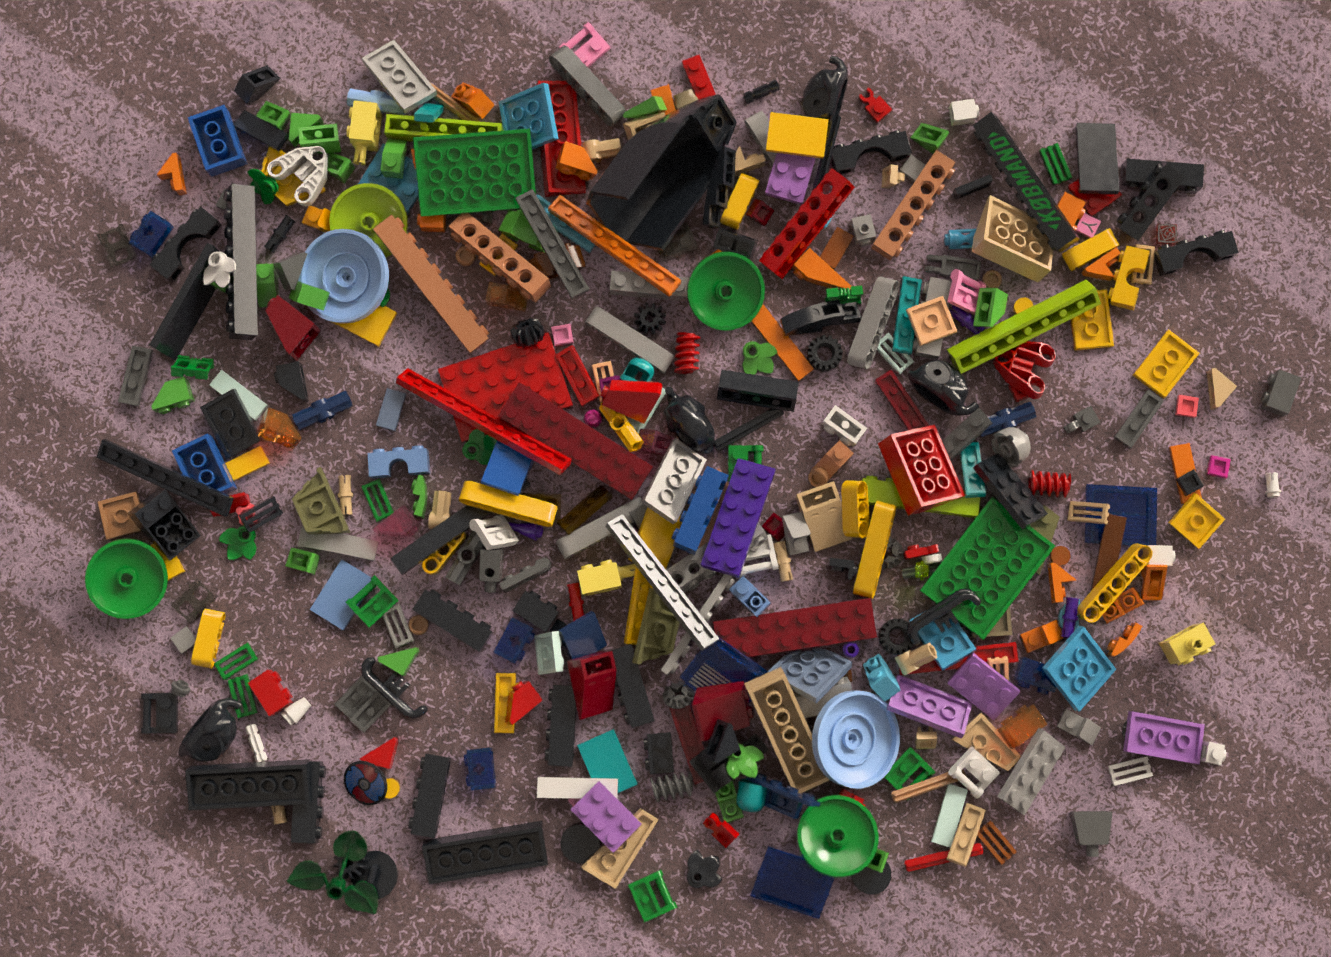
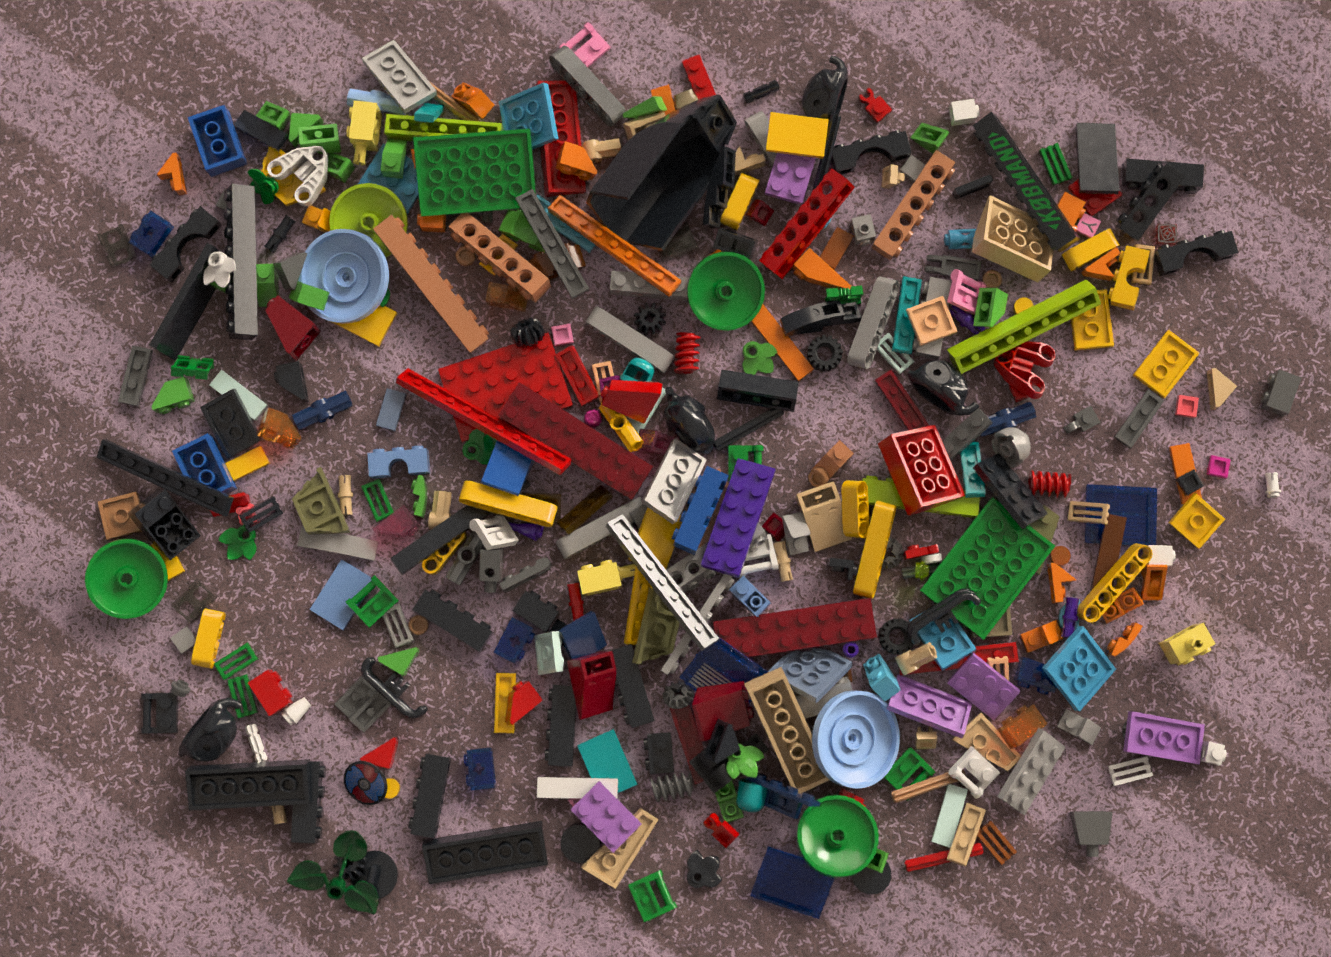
black slope [234,65,280,104] -> none
bright green slope [285,547,320,575] -> none
white brick [822,405,867,447] -> none

